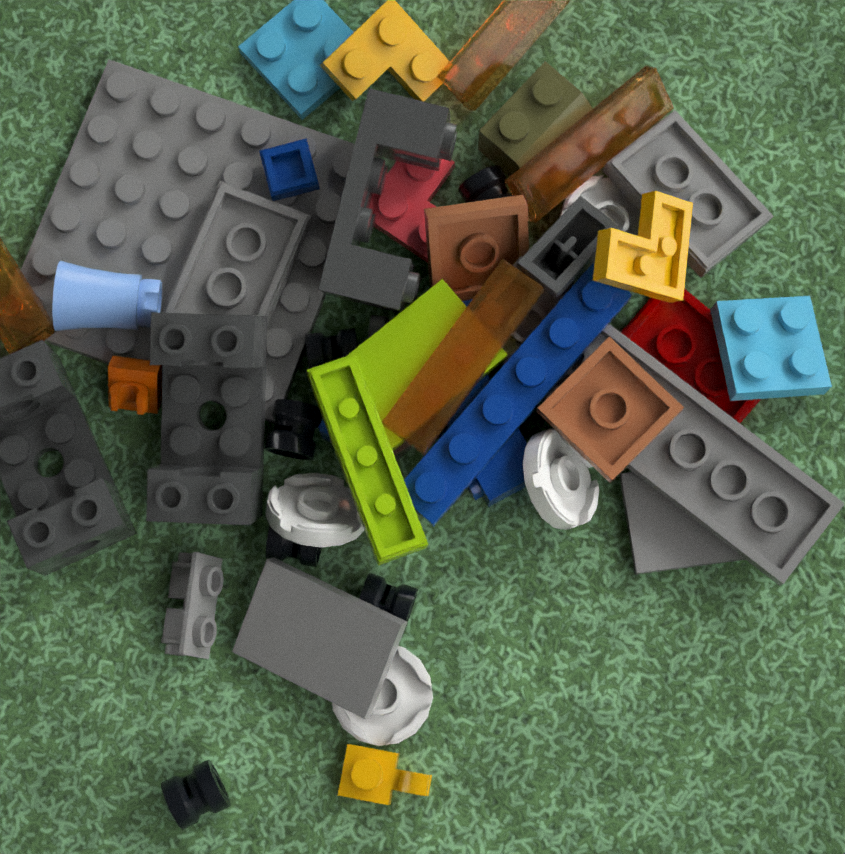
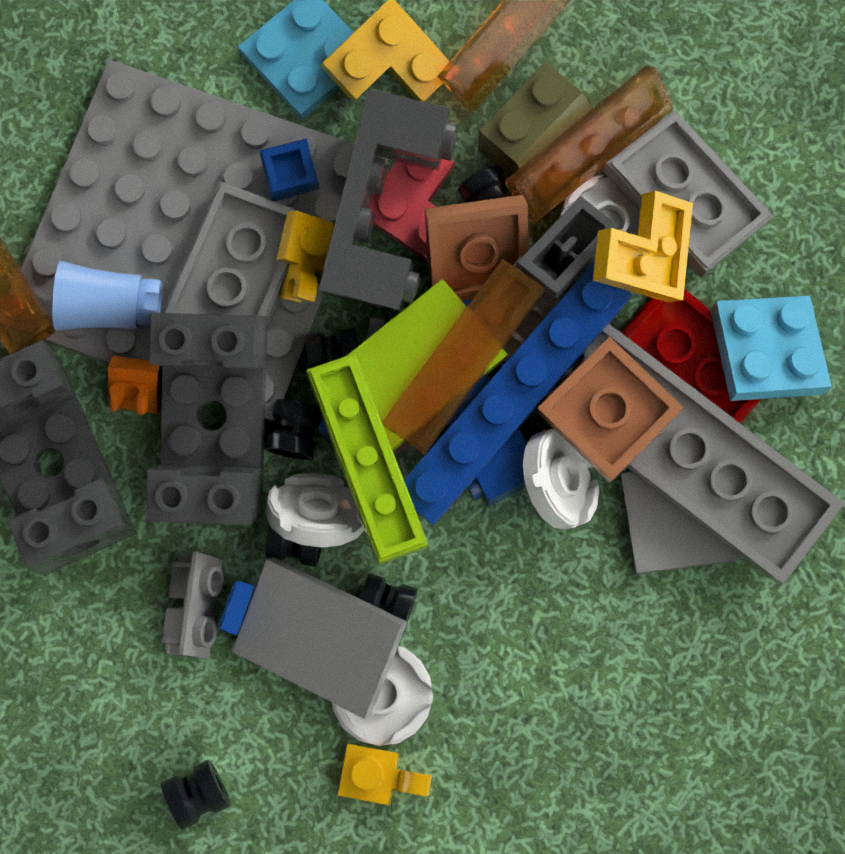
none -> blue tile [217,580,254,636]
none -> yellow plate [276,210,335,303]

